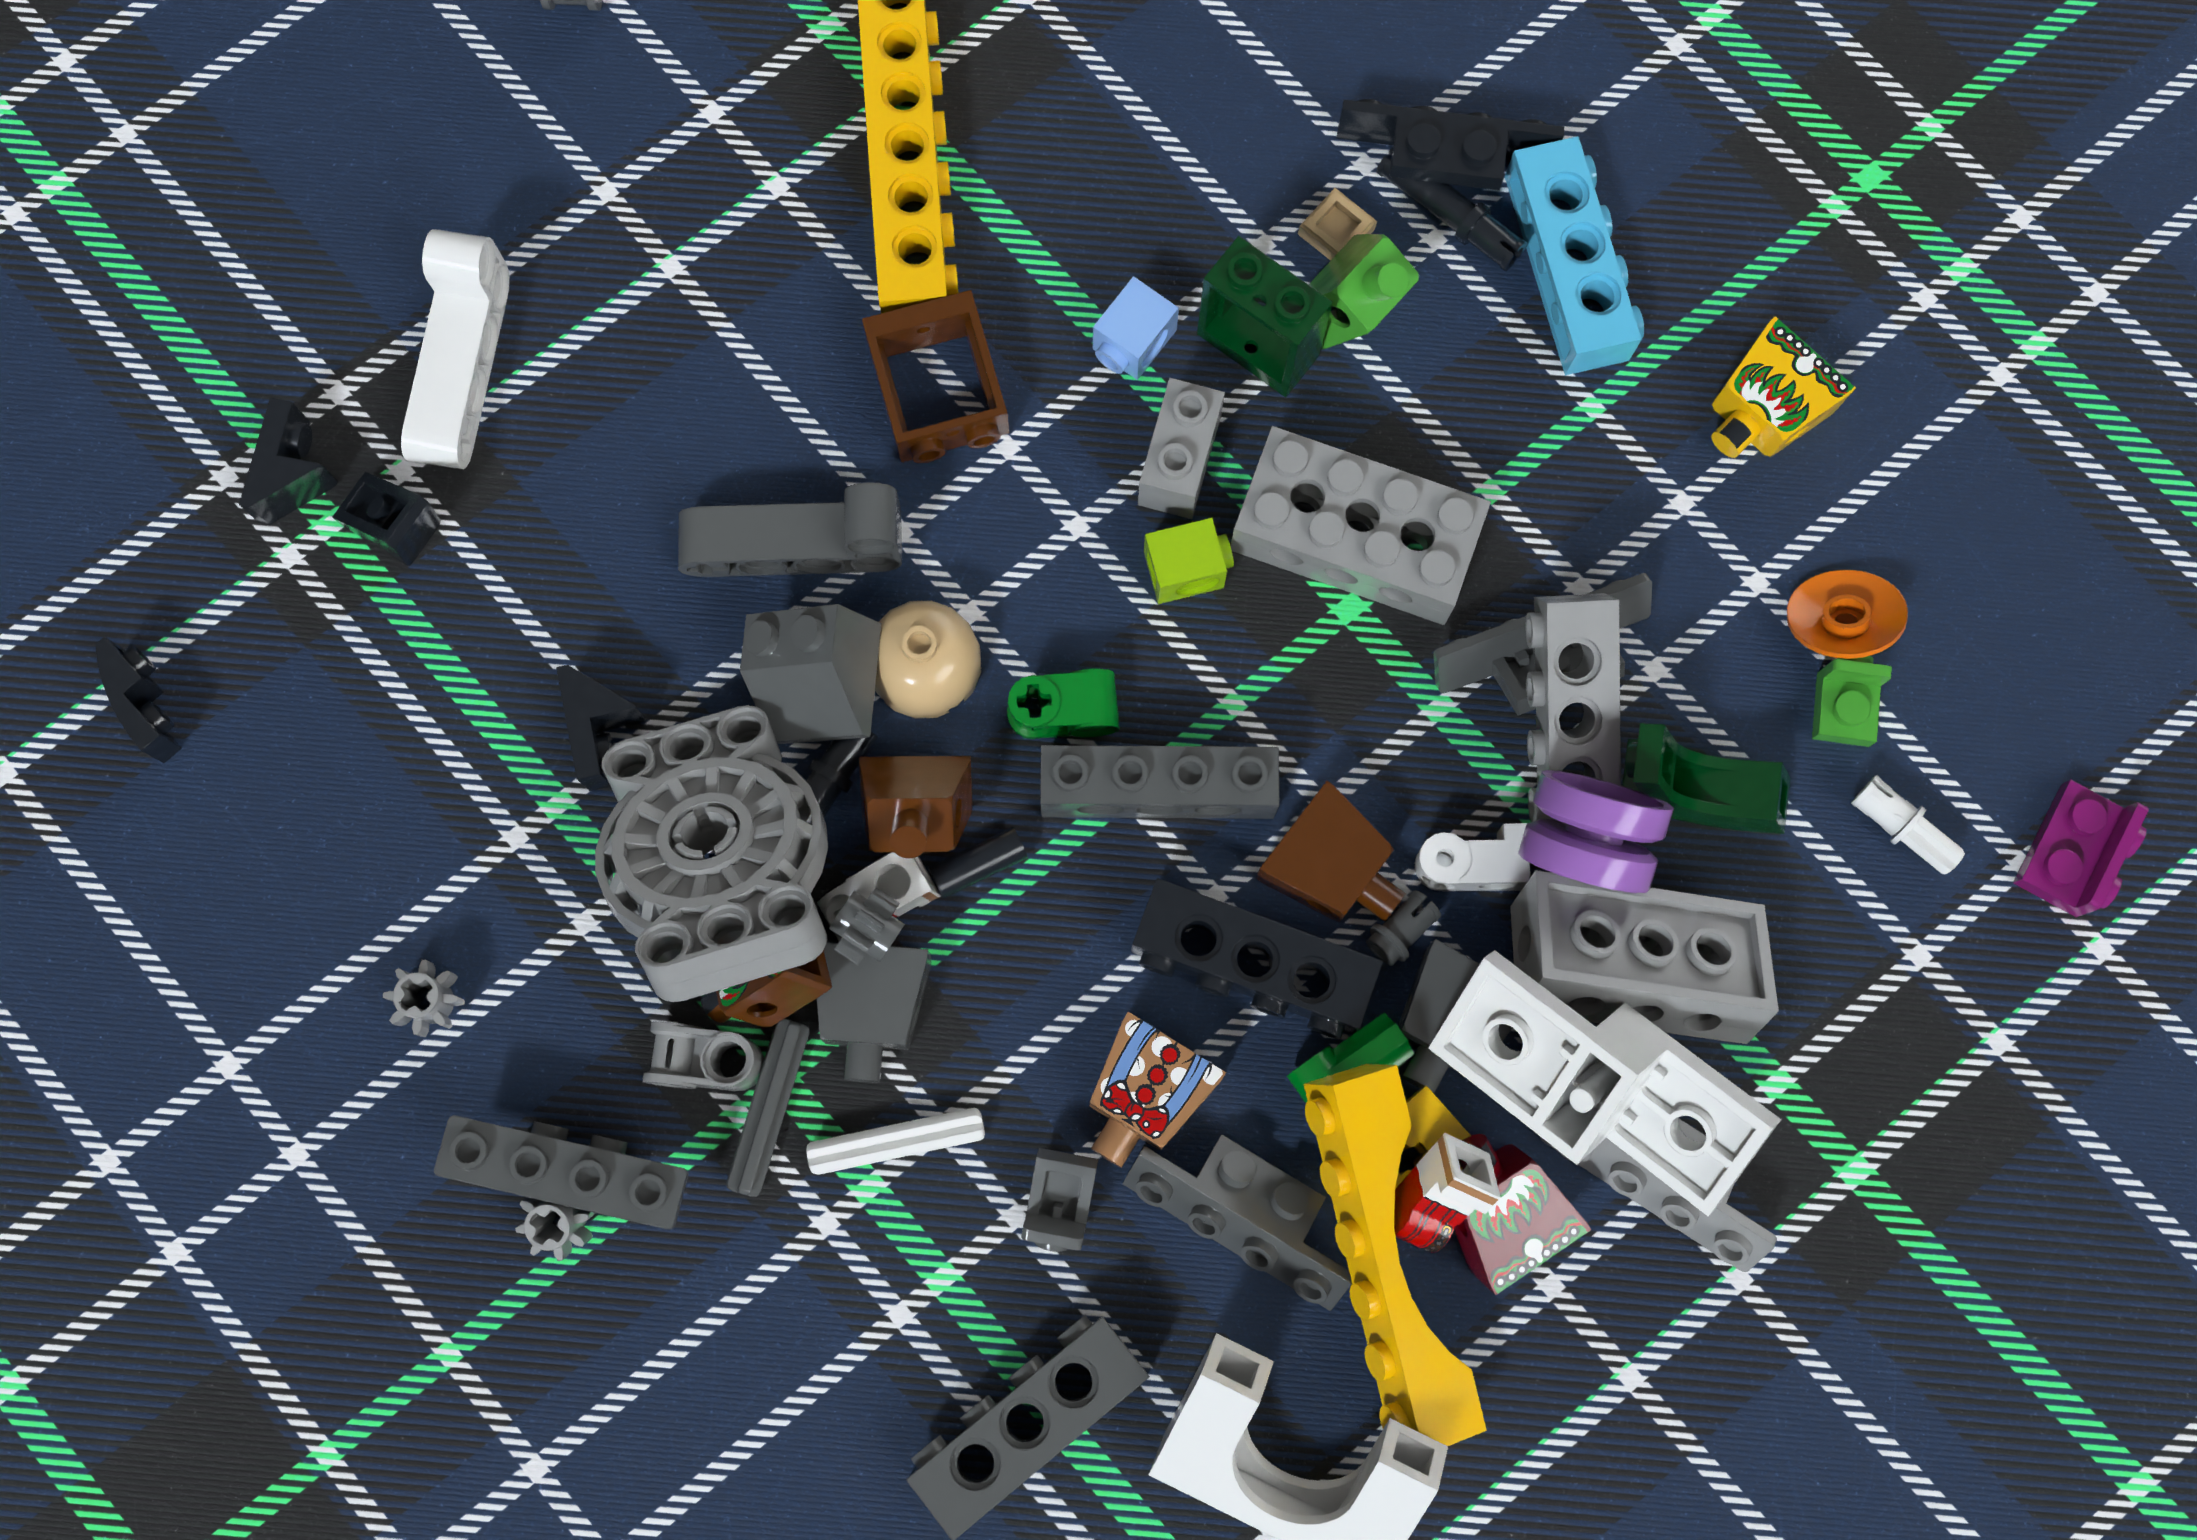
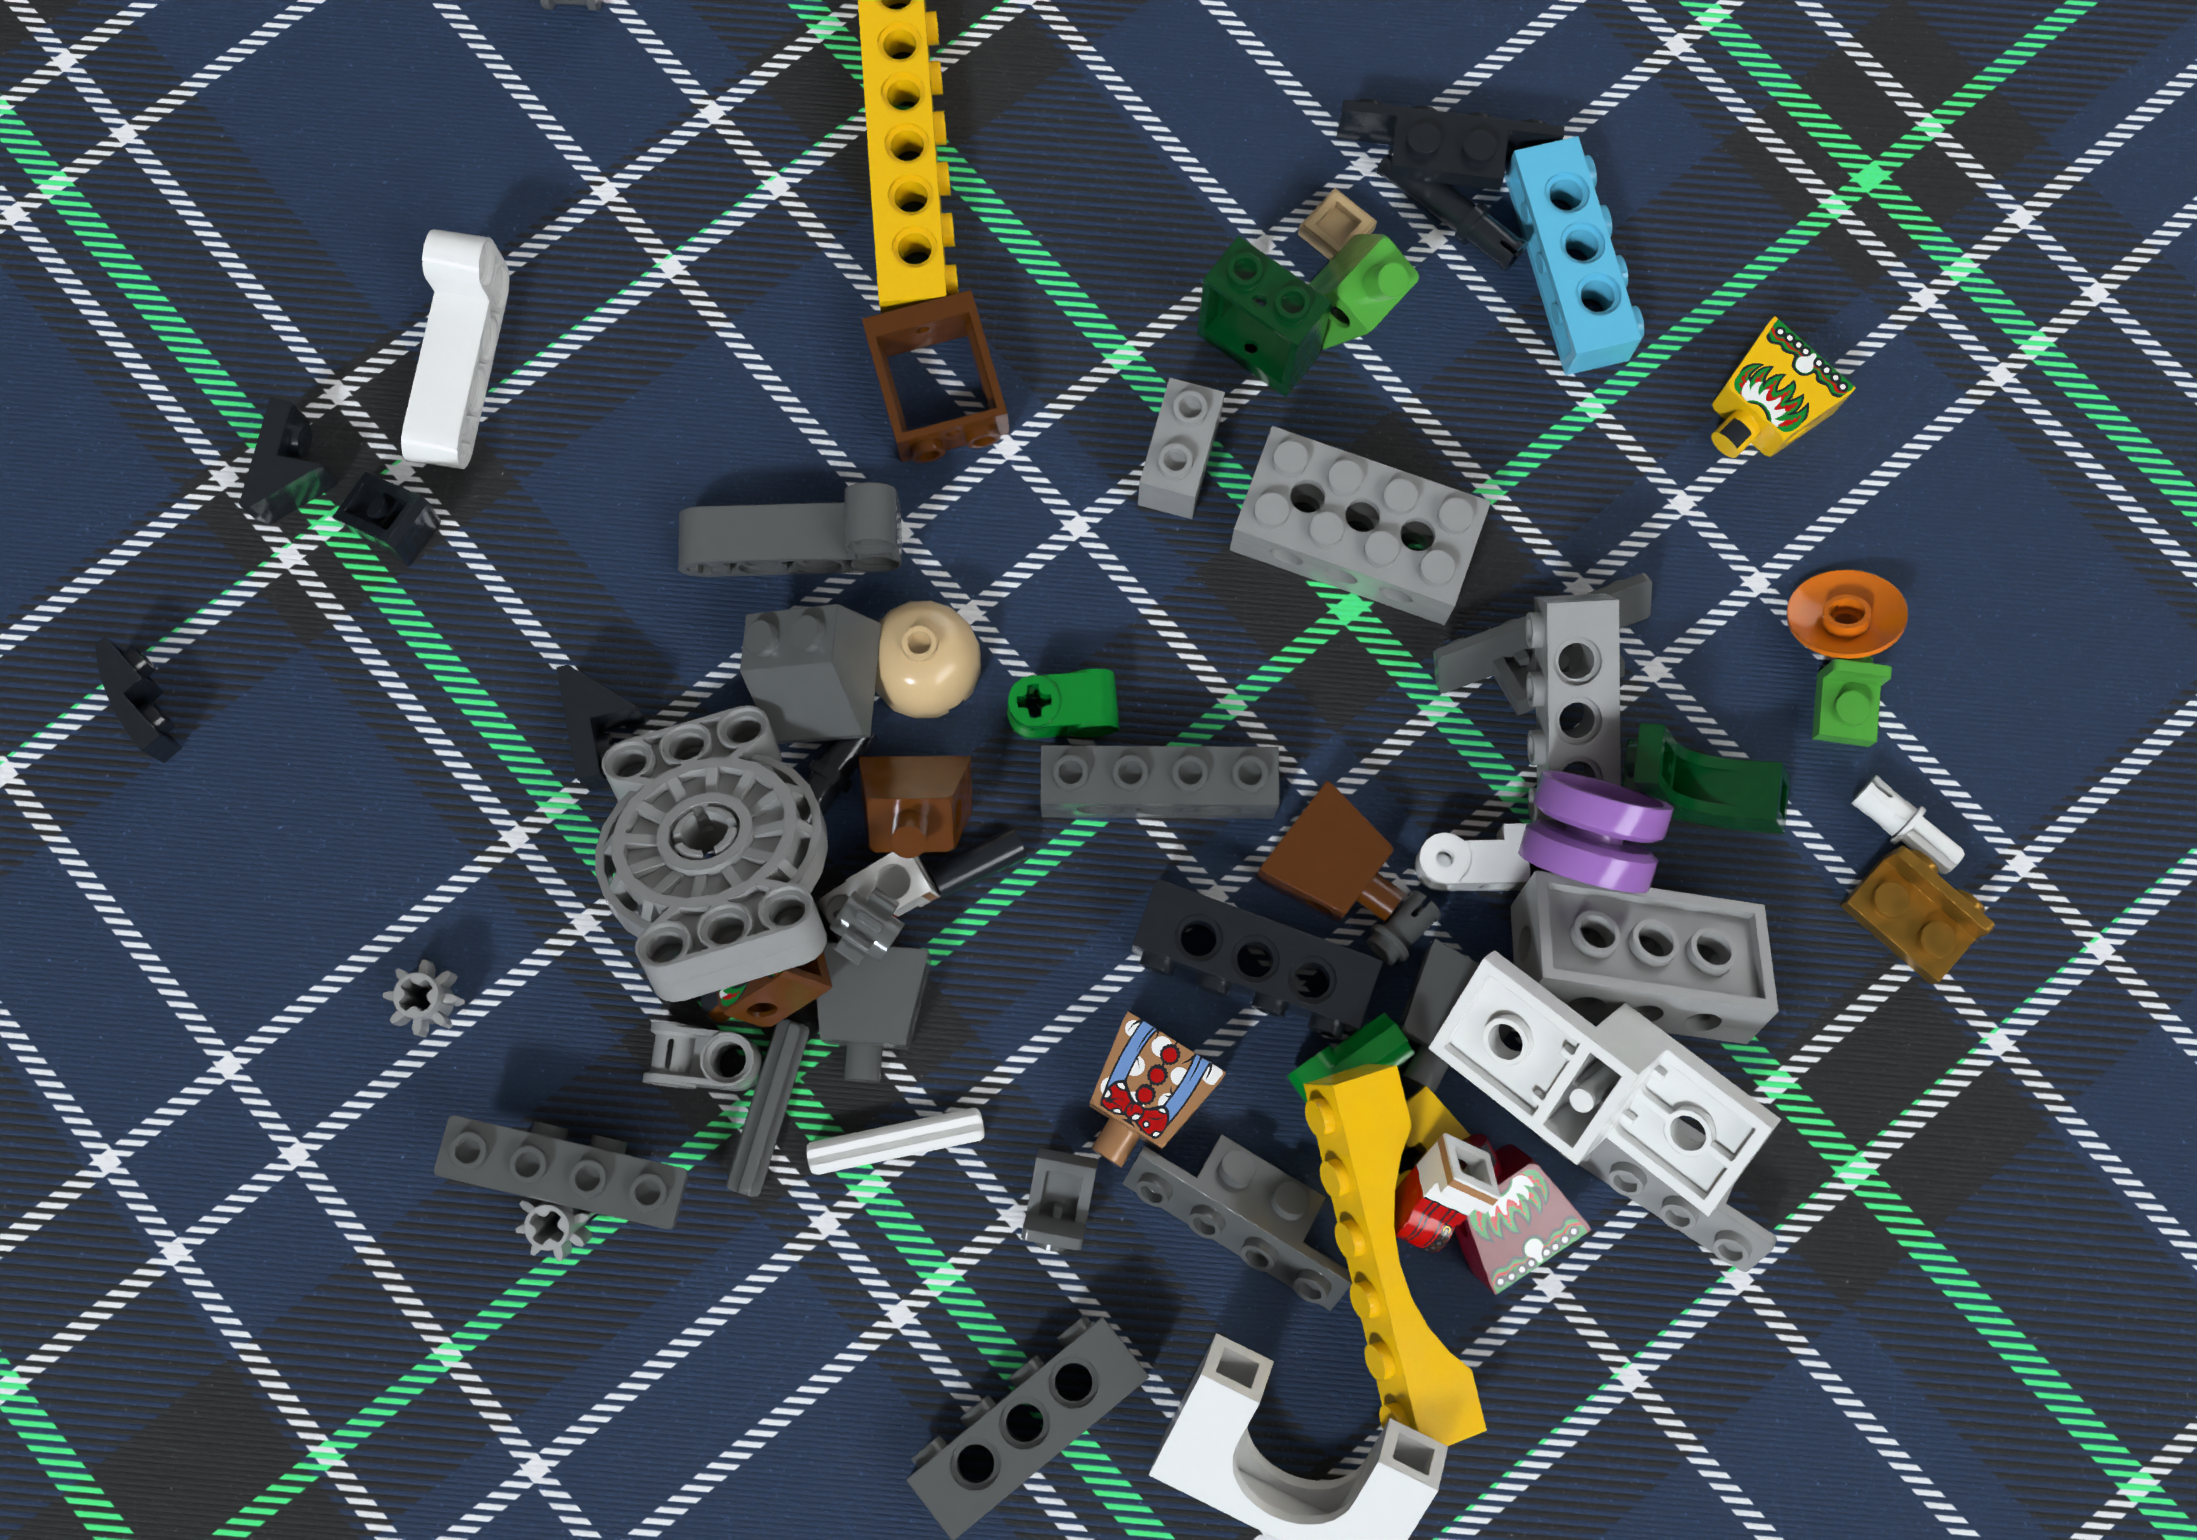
light blue brick [1093,276,1179,380] -> none
lime brick [1144,518,1234,604] -> none
magenta bracket [2013,780,2149,917] -> none
none -> pearl gold bracket [1840,846,1995,985]

